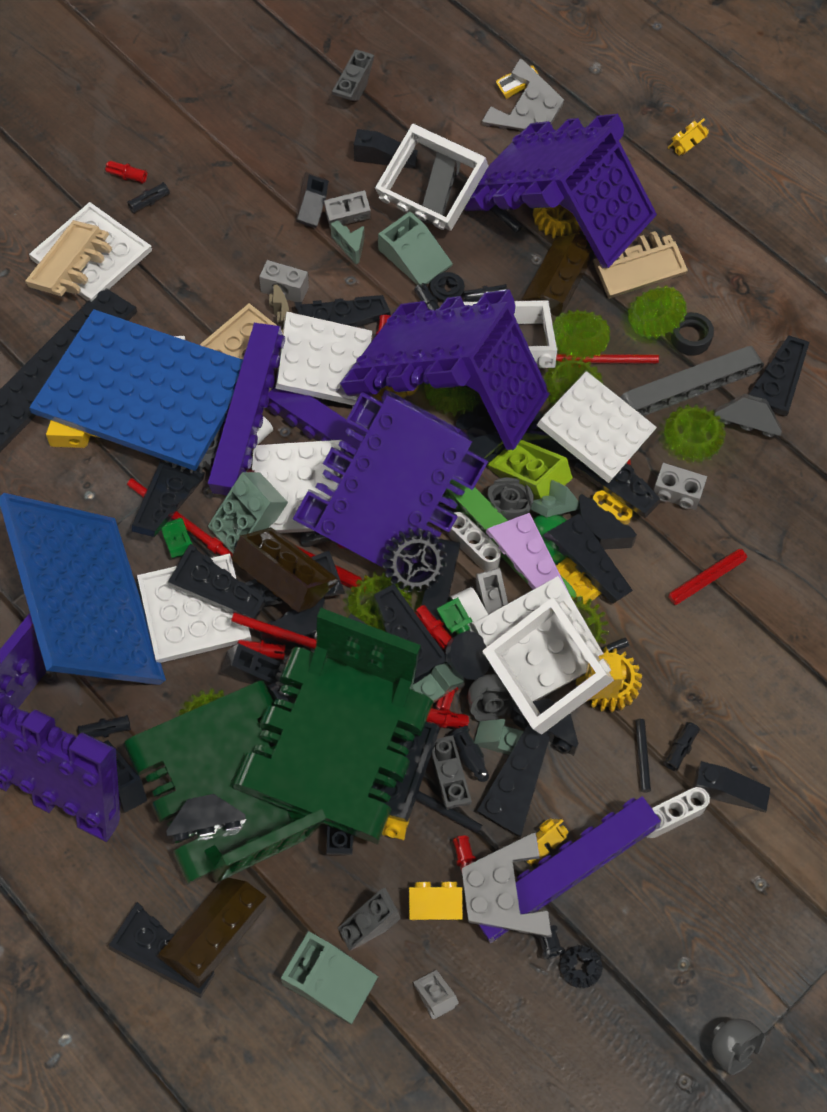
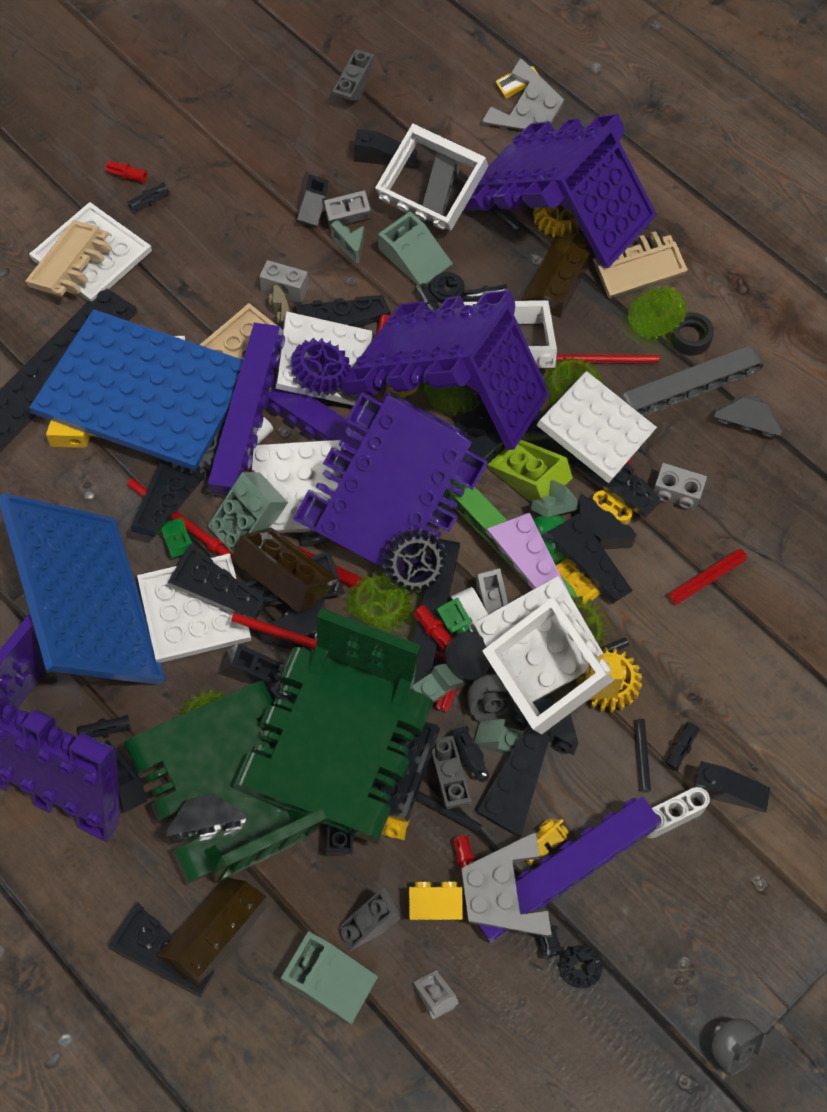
red axle [237,640,286,660] -> none
black wing [373,584,447,682] -> none
red pin [426,708,469,729] -> none
white beam [447,512,501,572] -> none
dark grey cylinder [486,477,533,521] -> none
clear neon green gear [553,309,610,360] -> none
clear neon green gear [664,403,726,462] -> none
yellow hinge [667,119,709,155] -> none
black wing [748,335,810,416] -> none
none -> dark purple gear [290,338,351,396]

